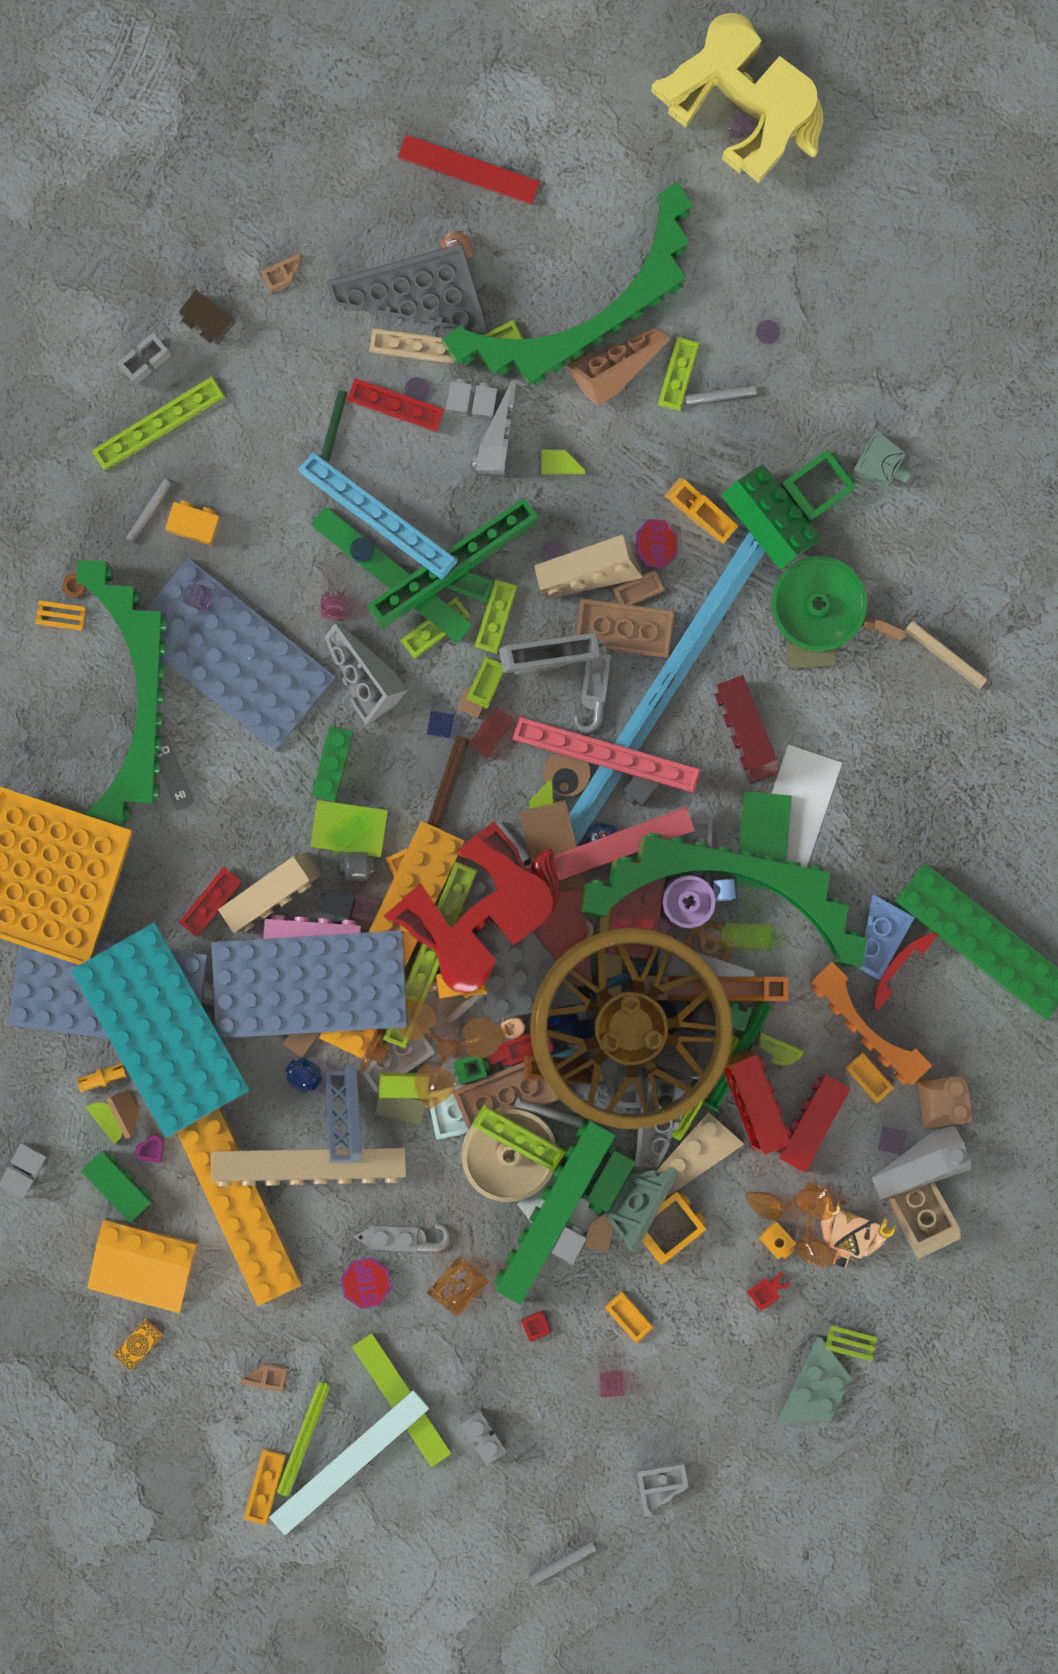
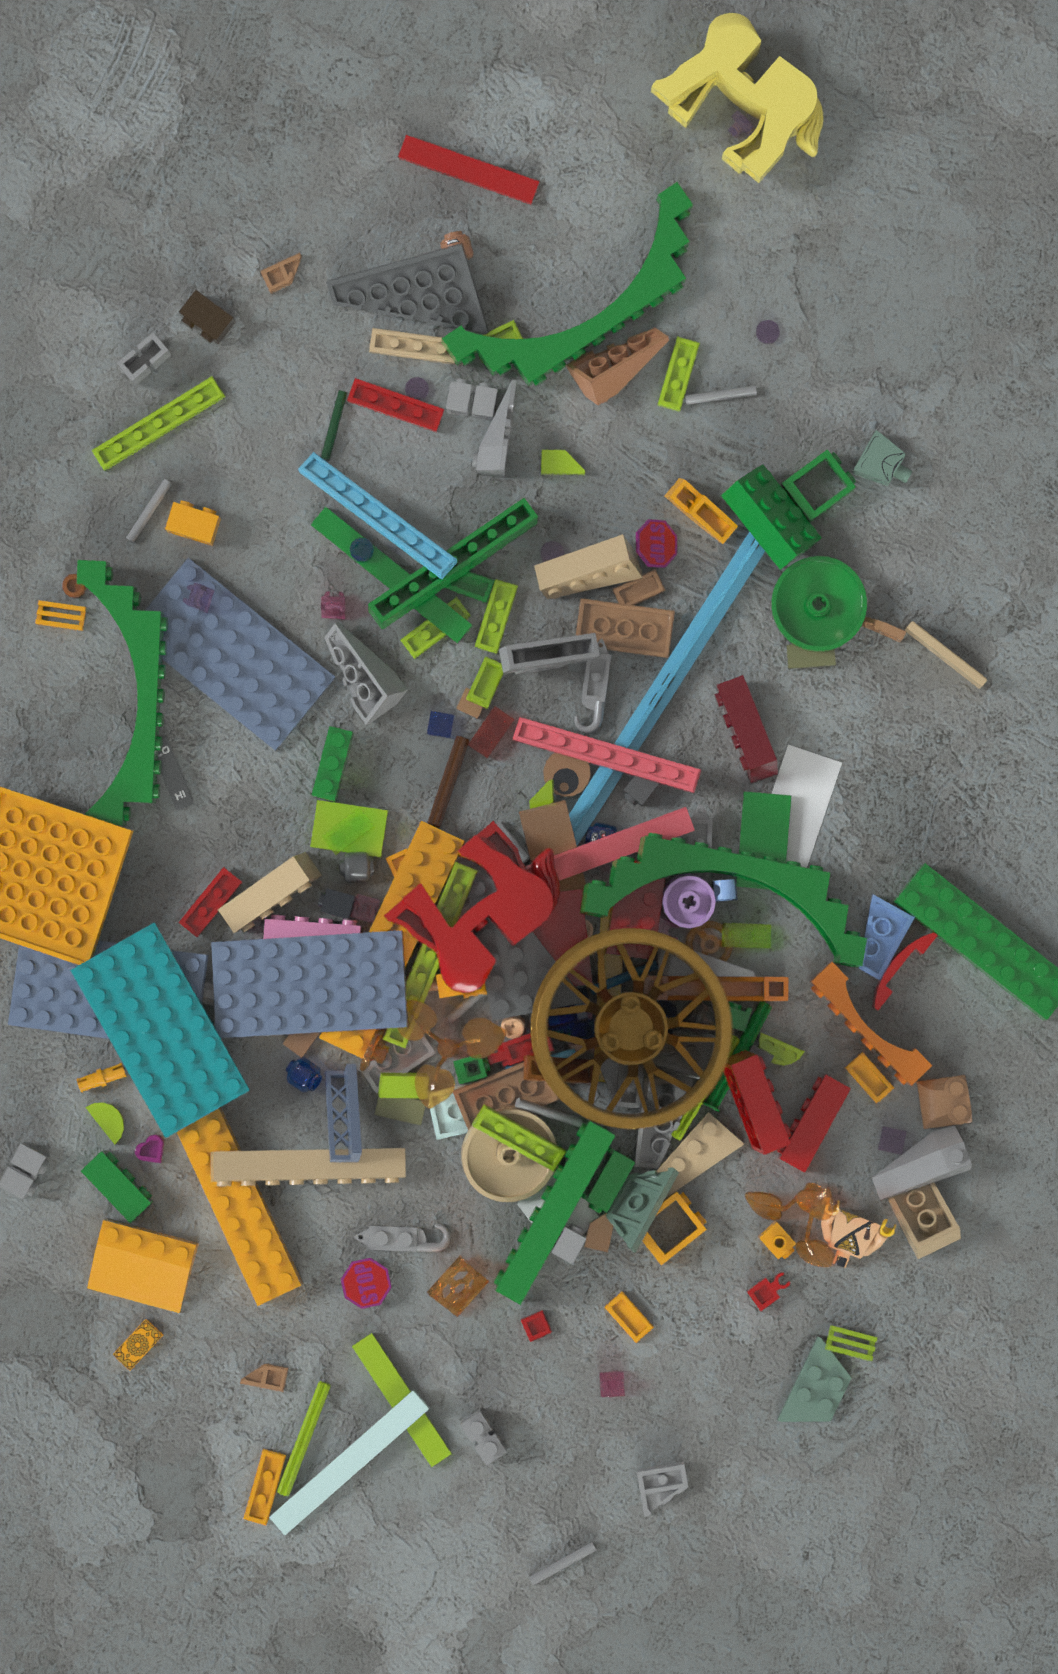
medium nougat tile [106,1089,139,1139] -> none

